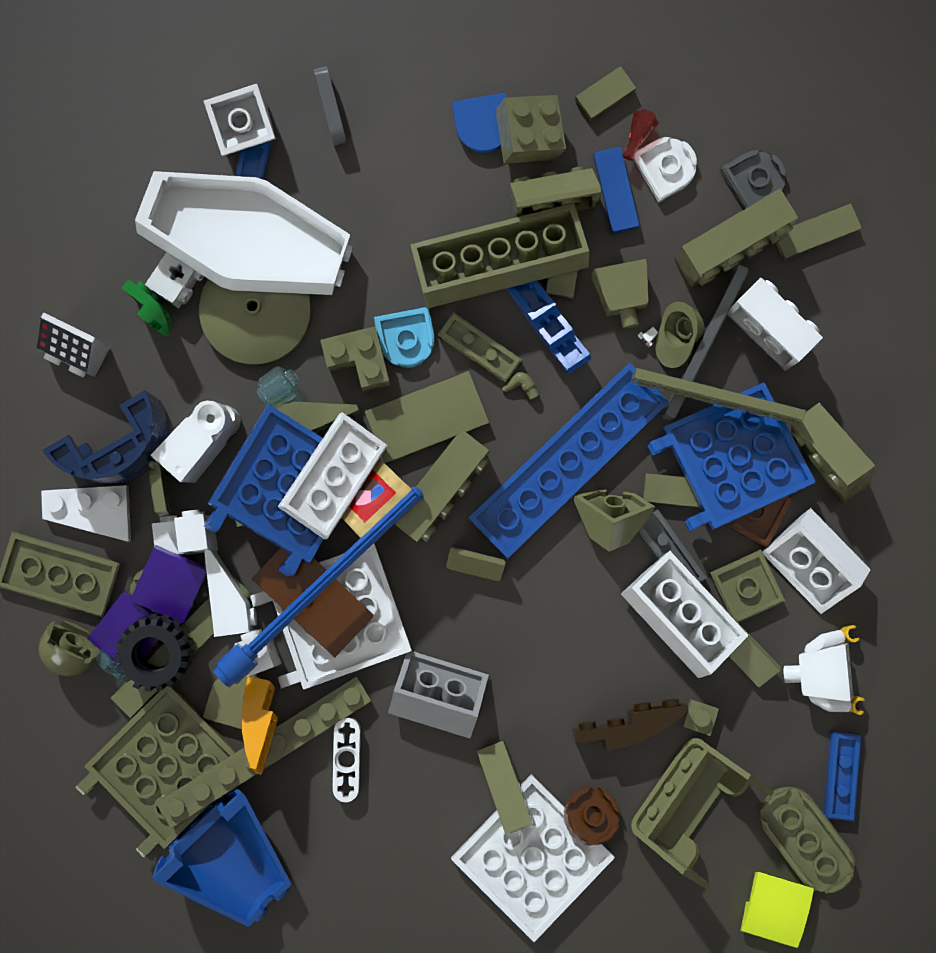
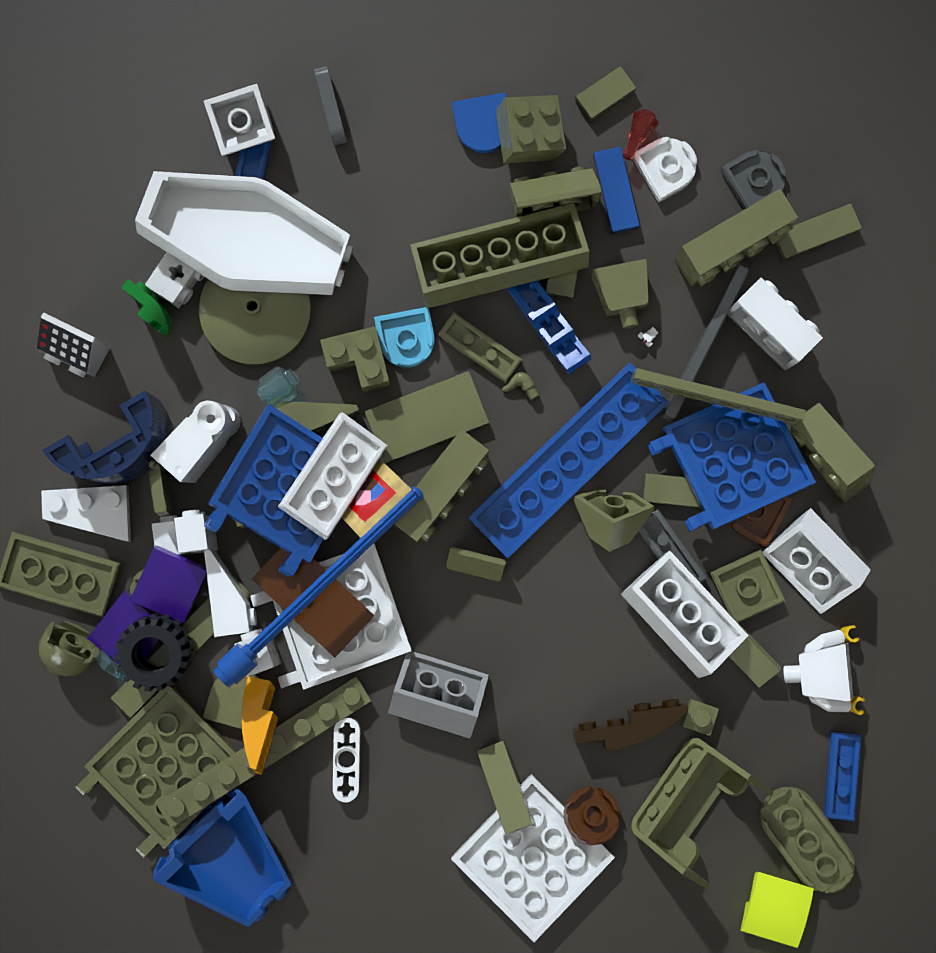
olive piece [655,301,705,368] -> none

